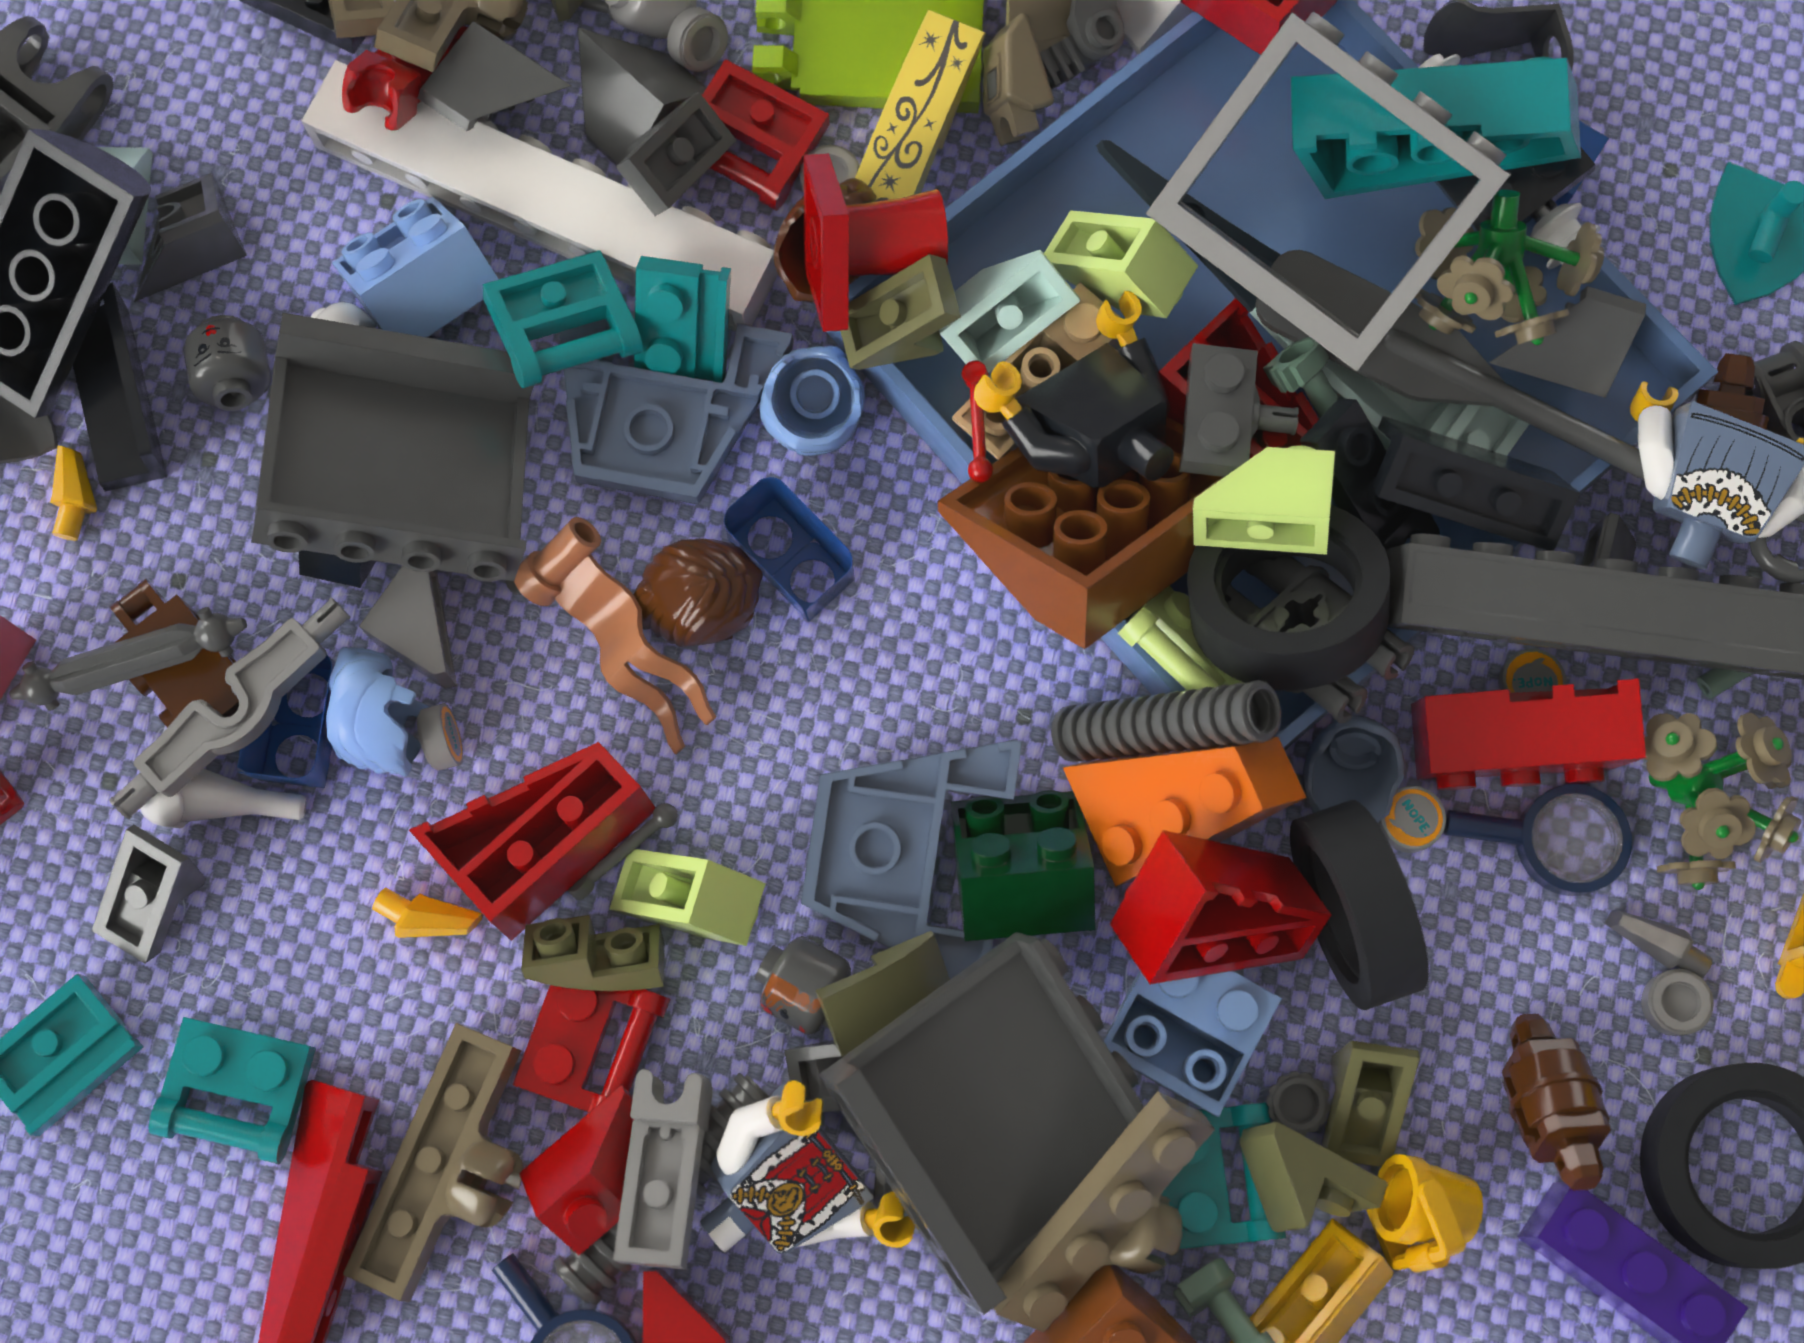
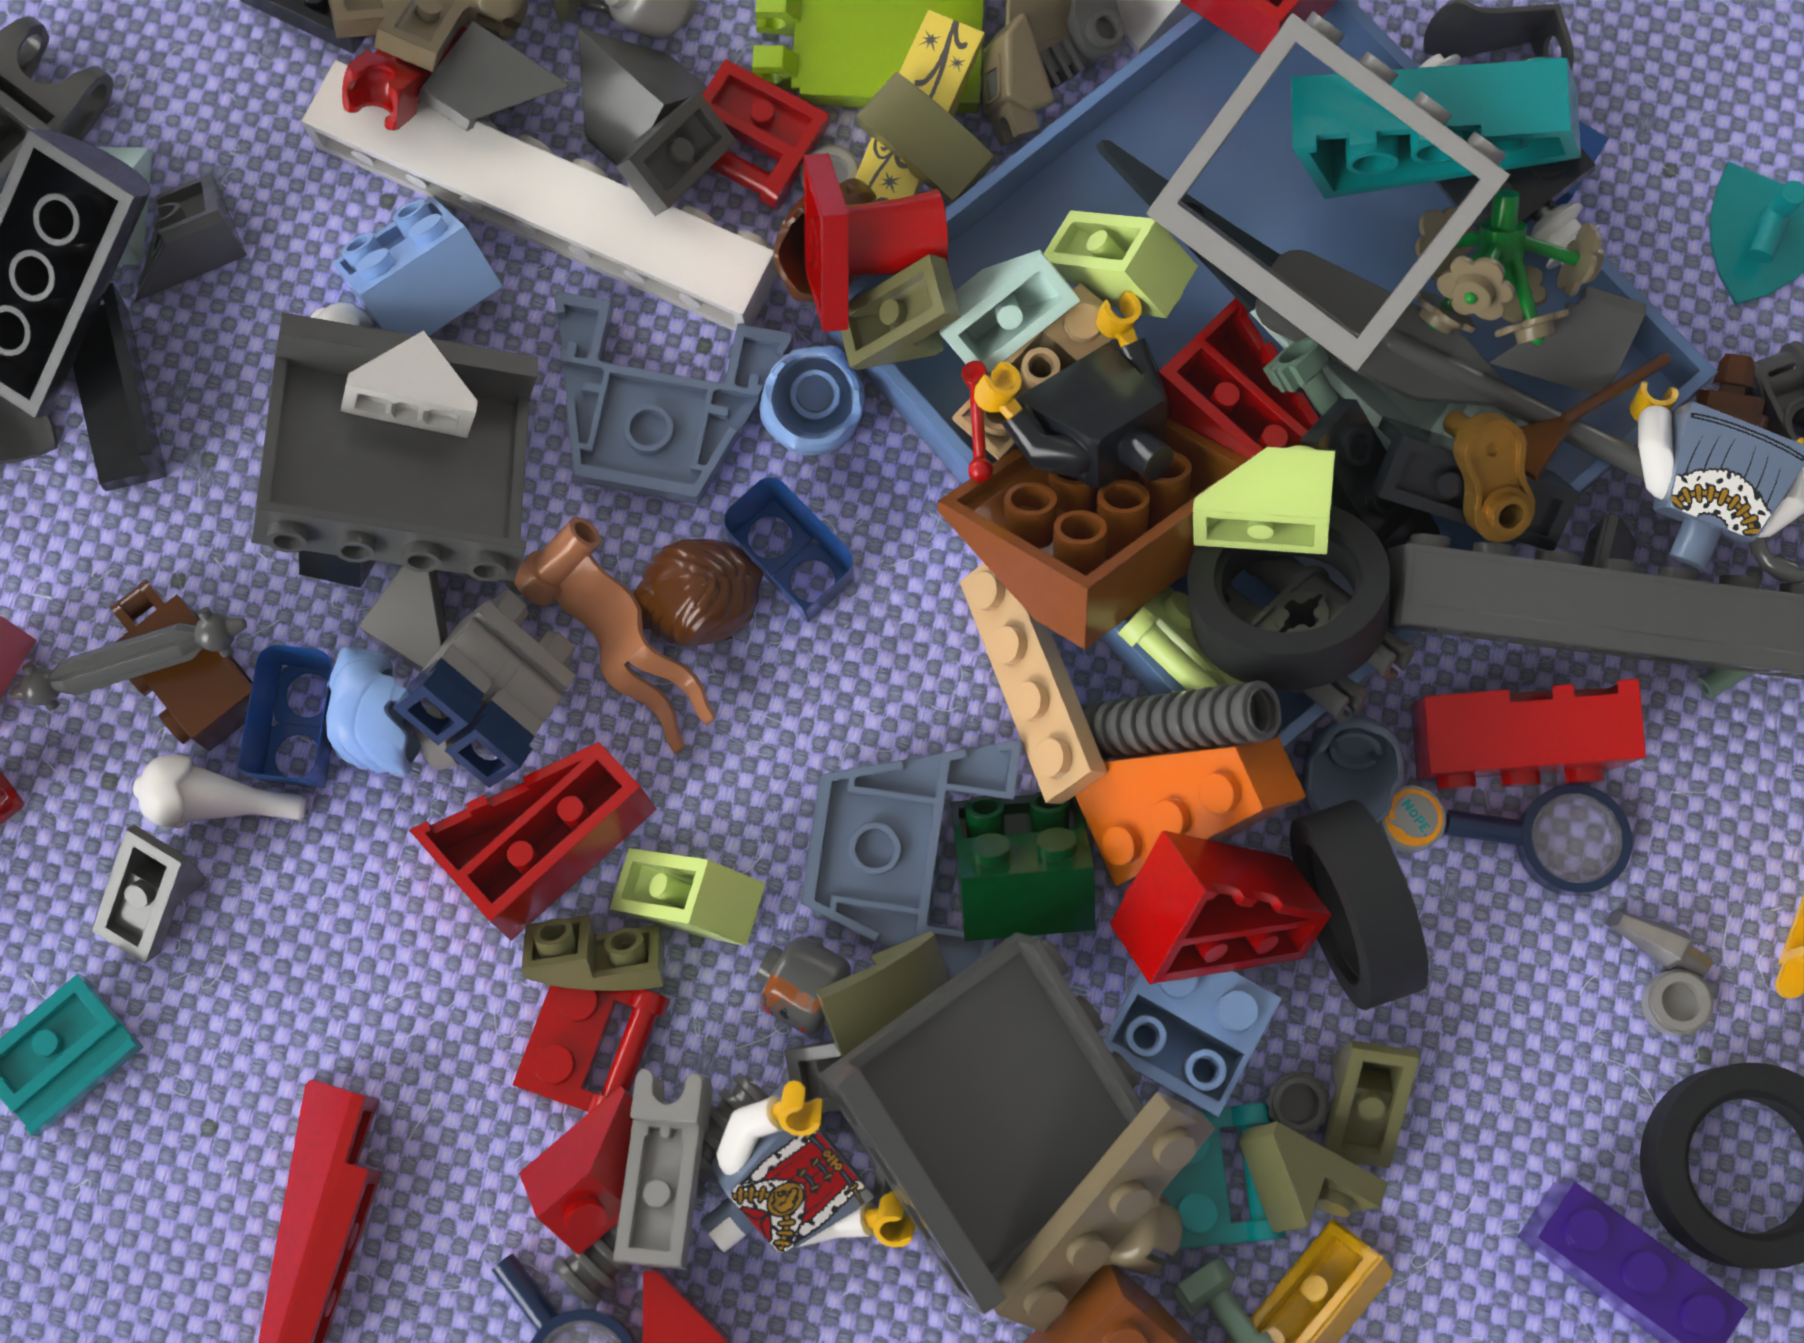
yellow bar [50,445,97,541] -> none
light grey piece [109,597,351,820] -> none
teal plate [148,1017,316,1164] -> none
dark grey head [183,315,271,411] -> none
dark tan plate [343,1023,523,1302] -> none
yellow bar [372,887,483,938] -> none
teal plate [483,250,642,388] -> none
dark grey hinge [567,803,678,900] -> none
teal plate [634,256,731,383] -> none
light grey tile [667,7,728,72] -> none
dark grey plate [1179,343,1299,477] -> none
yellow piece [1366,1154,1483,1273] -> none
tile [1498,649,1566,693] -> none
reddish brown piece [1501,1014,1611,1191] -> none
dark tan plant [1644,712,1802,890] -> none
none -> white slope [340,330,478,438]
none -> hips [393,590,576,788]
none -> olive slope [855,71,996,203]
none -> tan plate [960,562,1108,804]
none -> pearl gold piece [1443,410,1536,543]
none -> reddish brown piece [1519,353,1672,481]

